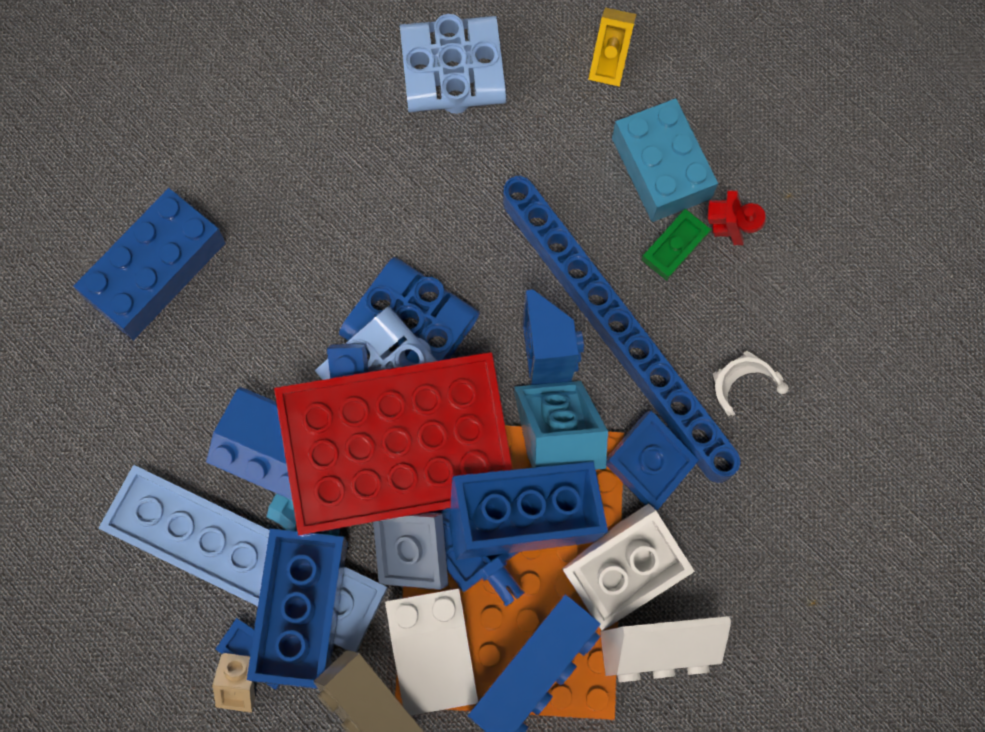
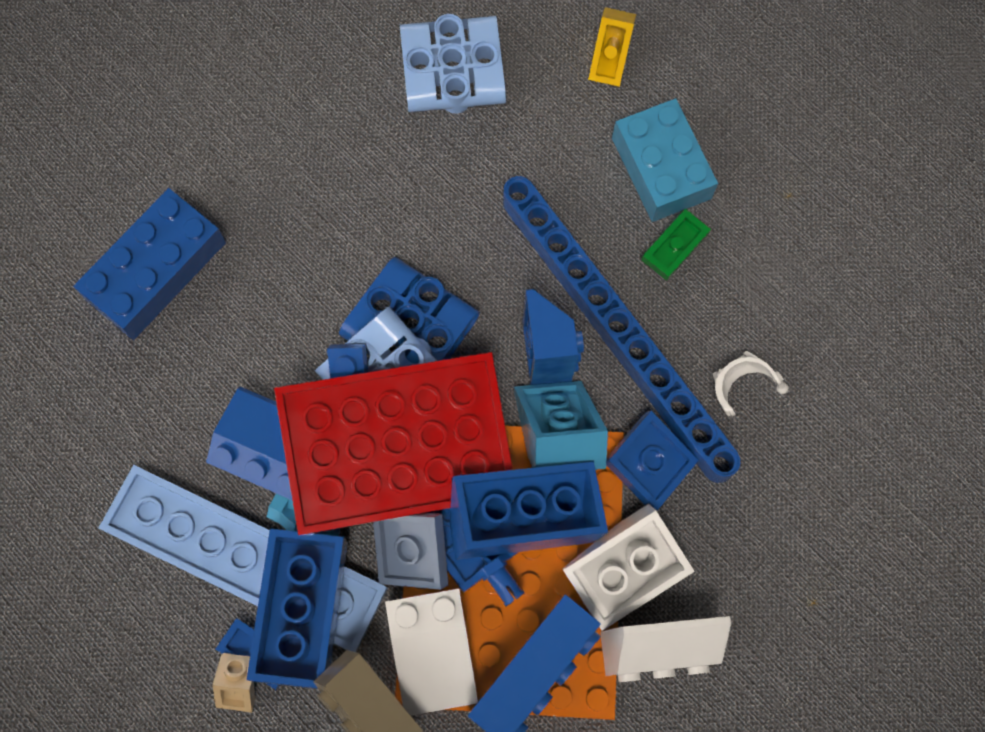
red hips [708,190,766,245] -> none

